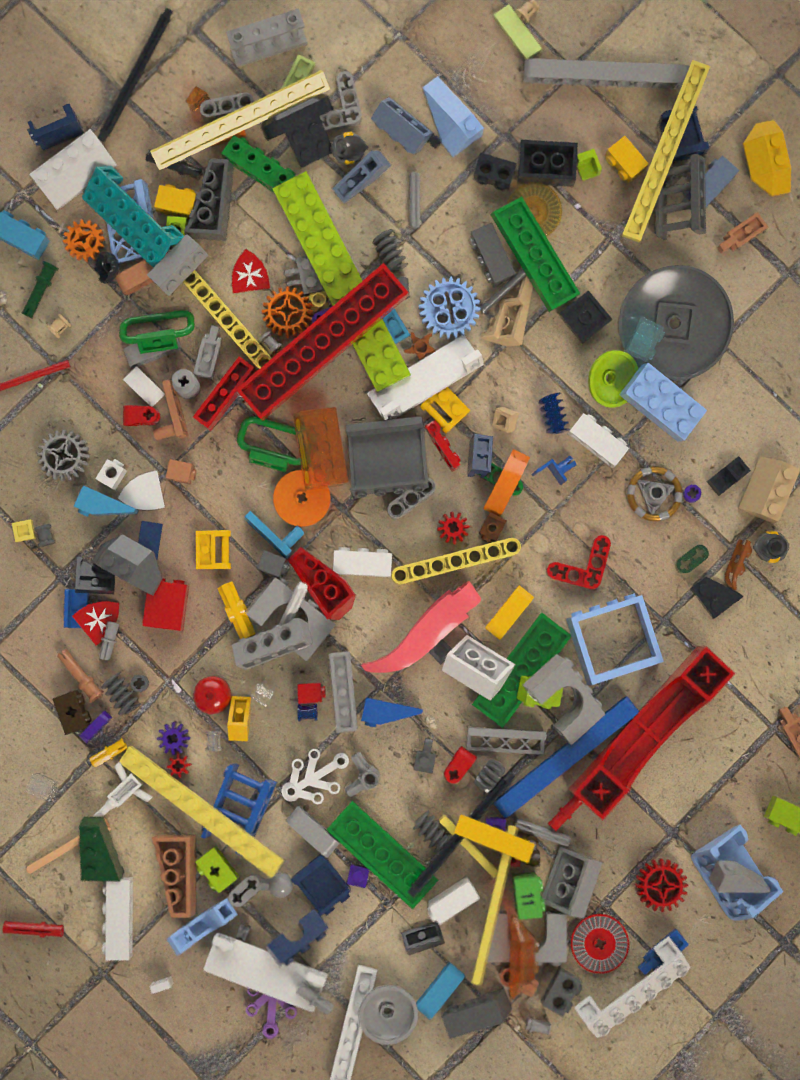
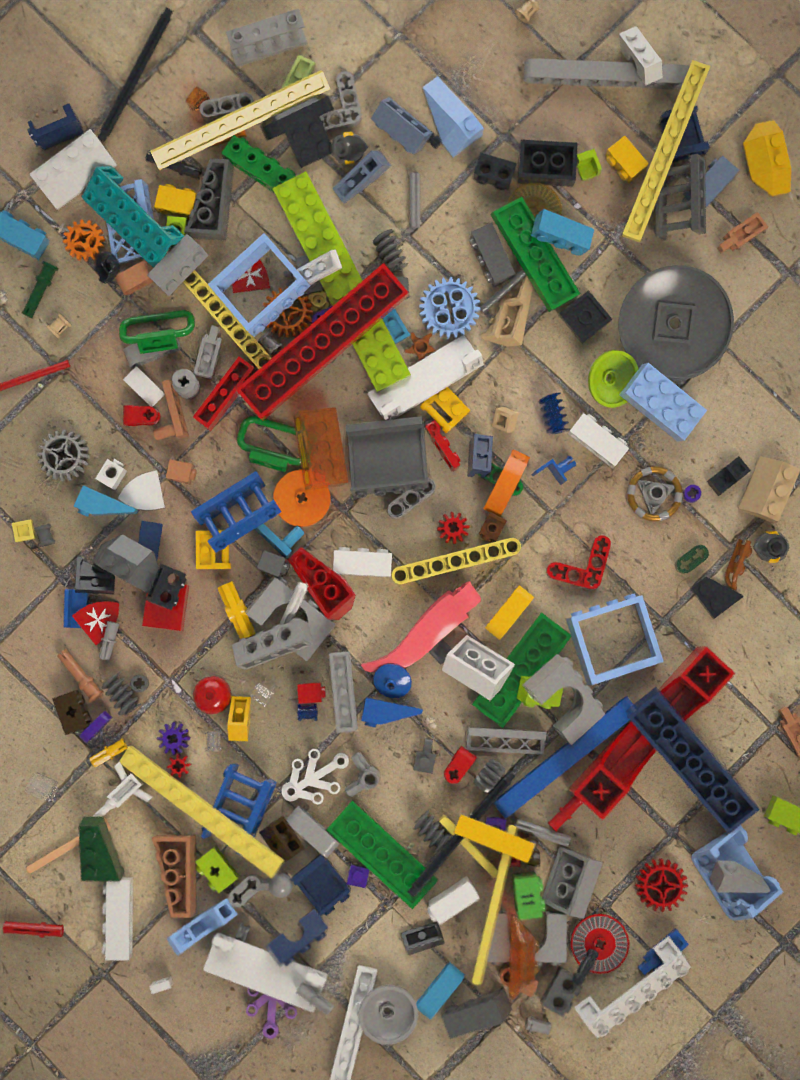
yellowish green tile [494,5,542,60] -> none
clear light blue brick [624,317,665,362] -> none
none -> black brick [146,563,186,610]
none -> blue fence [191,471,282,553]
none -> light blue window [208,233,311,337]
none -> dark brown brick [259,816,305,864]
none -> white tile [293,250,342,285]
none -> blue dish [373,664,412,698]
none -> dark azure brick [531,209,594,256]
none -> black axle [572,949,599,986]
none -> white arch [619,27,663,85]
none -> dark blue brick [626,687,760,834]

